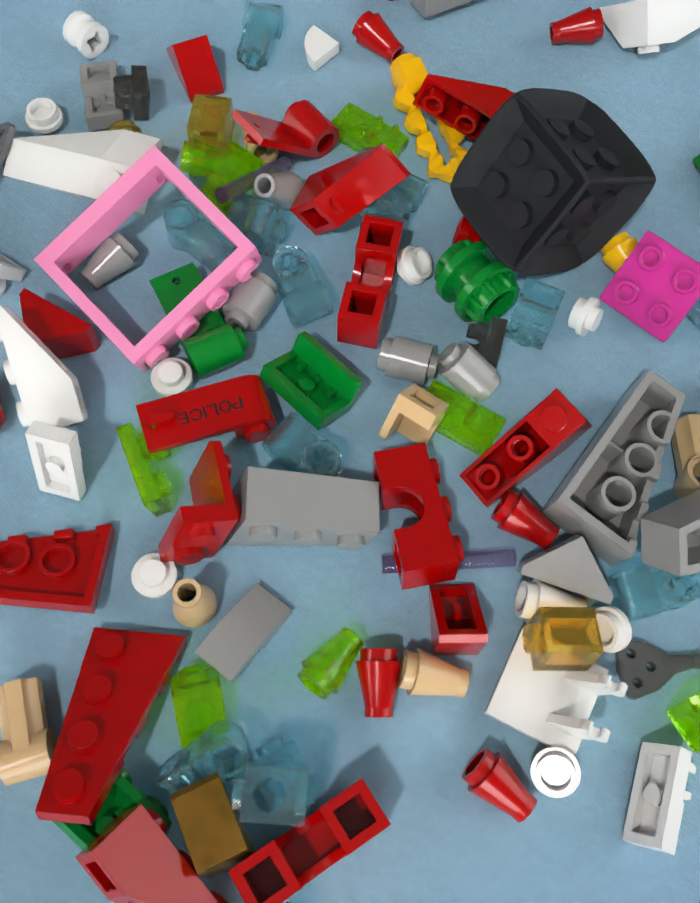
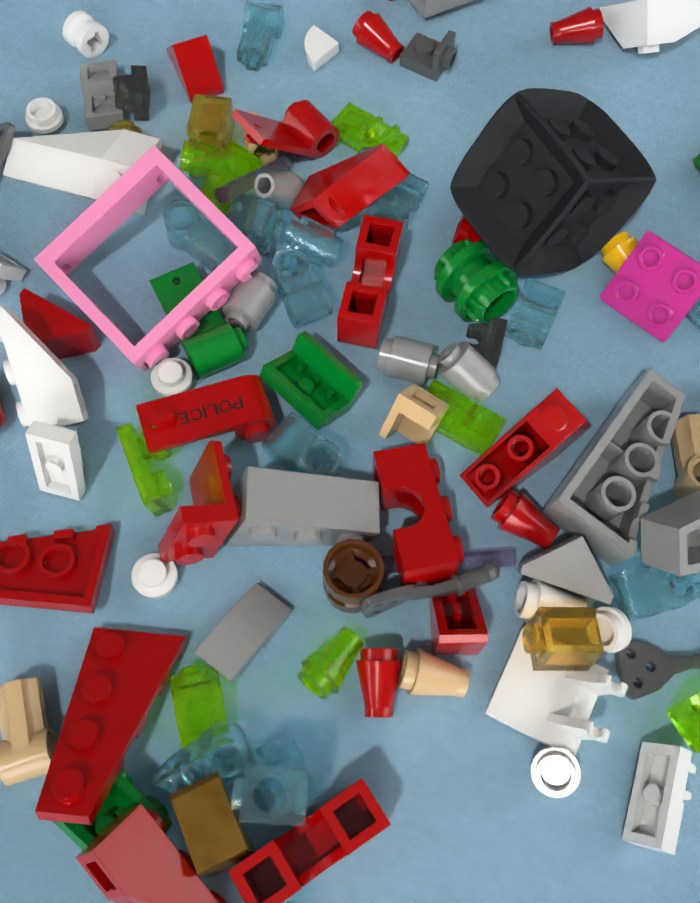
light grey cone [80,231,139,290] -> none
tan cone [172,578,217,628] -> none
yellow sword [390,53,468,184] -> none
white plate [396,246,432,286] -> none
red slope [412,74,515,141] -> none
red cone [462,747,537,823] -> none
white plate [568,297,603,337] -> none
none -> clear light blue brick [282,215,344,268]
none -> reddish brown wheel [323,539,384,613]
none -> dark grey piece [360,562,500,618]
none -> dark grey bracket [400,30,458,82]

